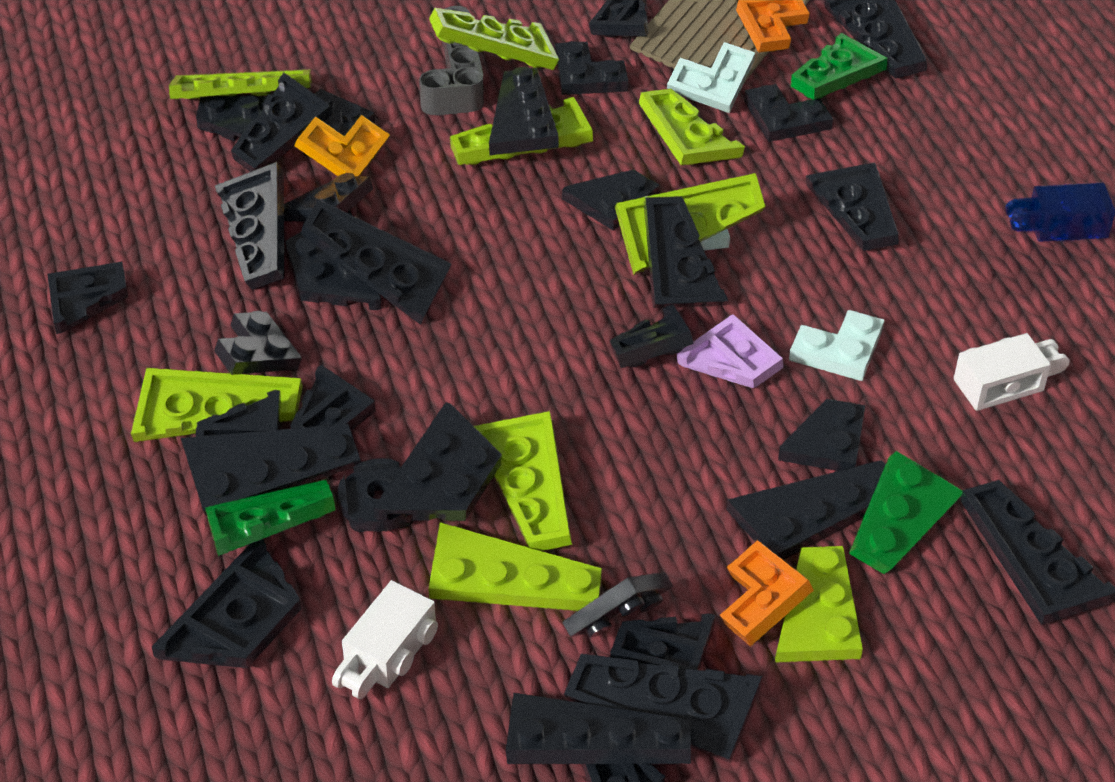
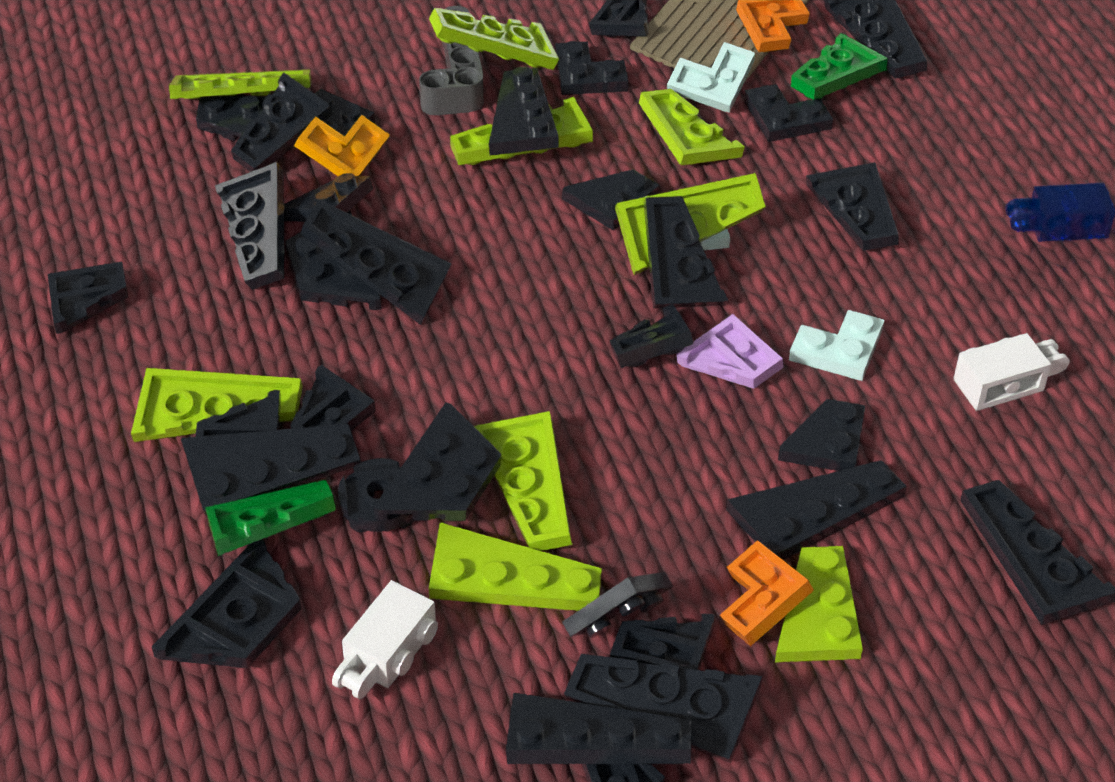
black plate [214,311,302,375] -> none
green wing [849,451,963,574] -> none

